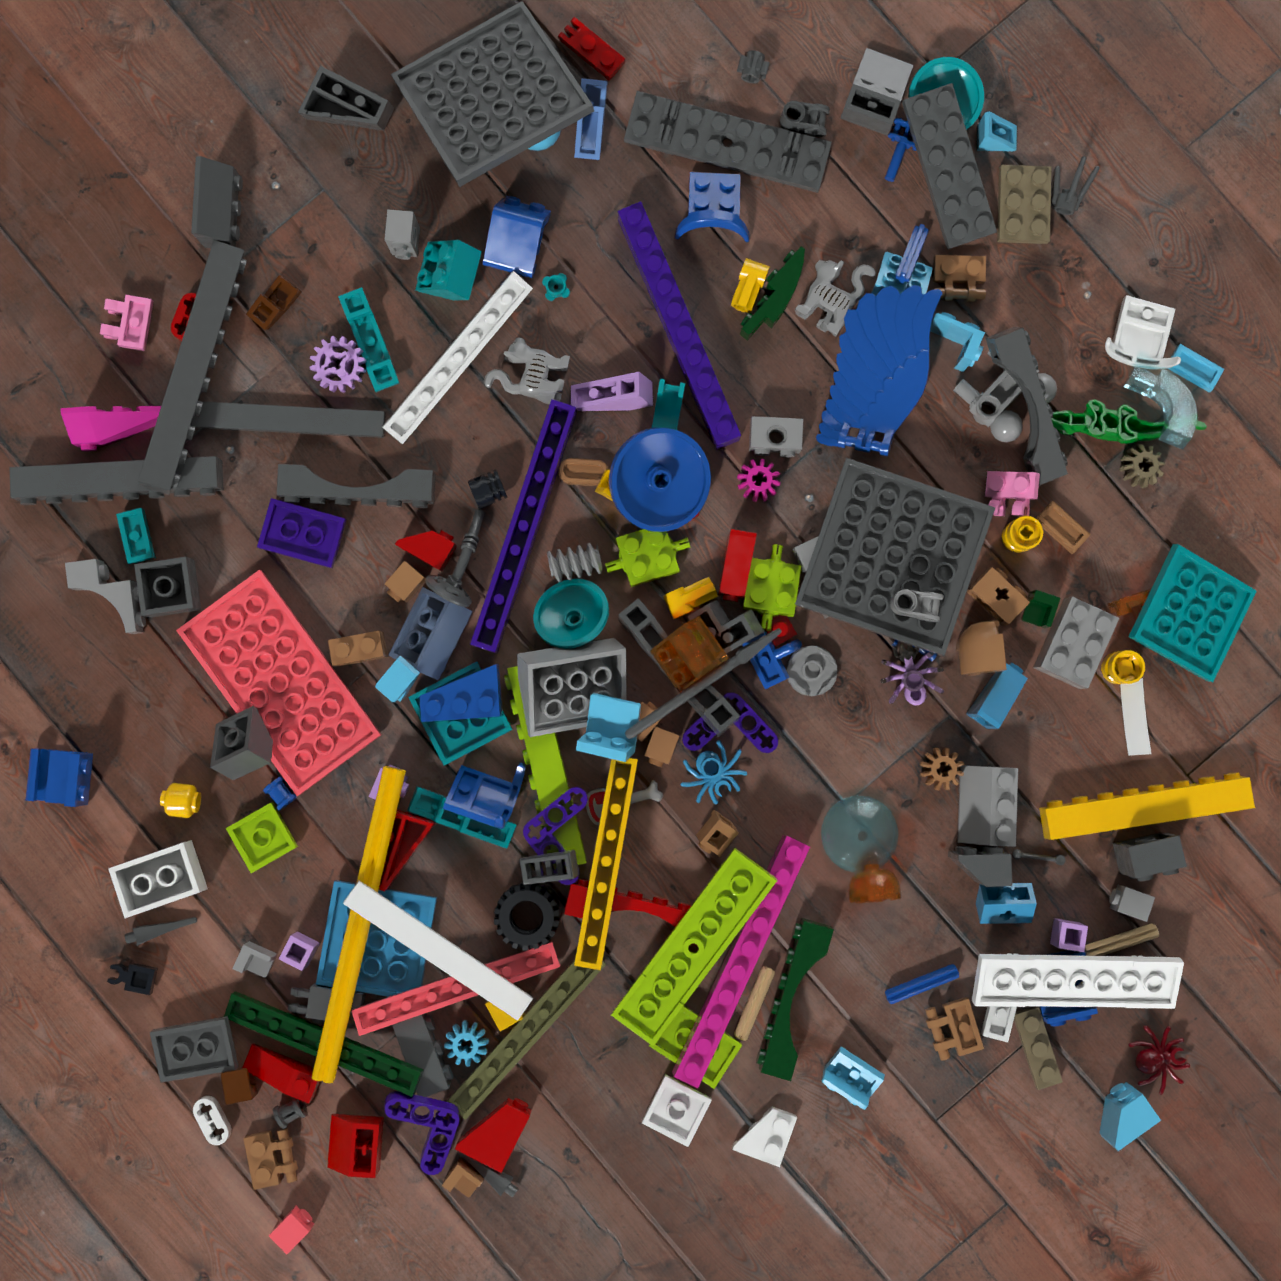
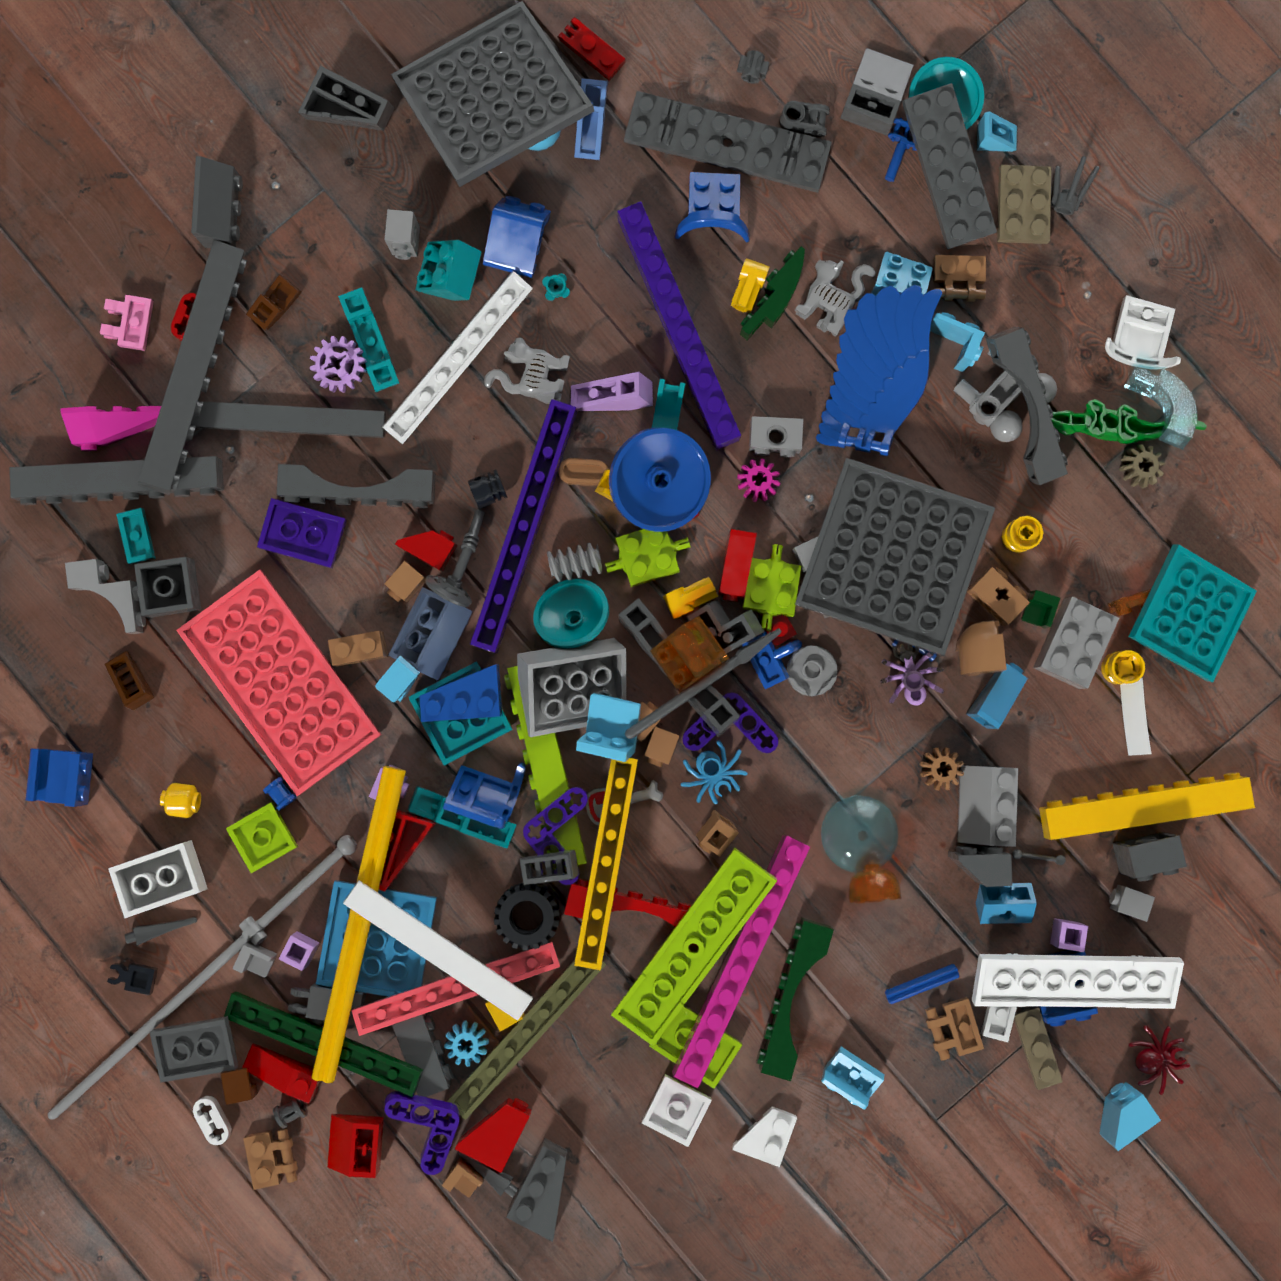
dark grey slope [210,706,273,780] -> none
coral brick [269,1205,314,1255] -> none
tan axle [734,966,775,1041] -> none
light grey piece [890,589,944,622] -> none
axle [895,224,929,284] -> none
bright pink plate [985,471,1040,517] -> none
medium nougat tile [1035,501,1091,554] -> none
tan axle [1085,923,1159,956] -> none
medium azure tile [1167,344,1224,392] -> none
none -> light grey bar [48,835,357,1120]
none -> reddish brown slope [105,651,154,710]
none -> dark grey wedge [506,1138,567,1242]

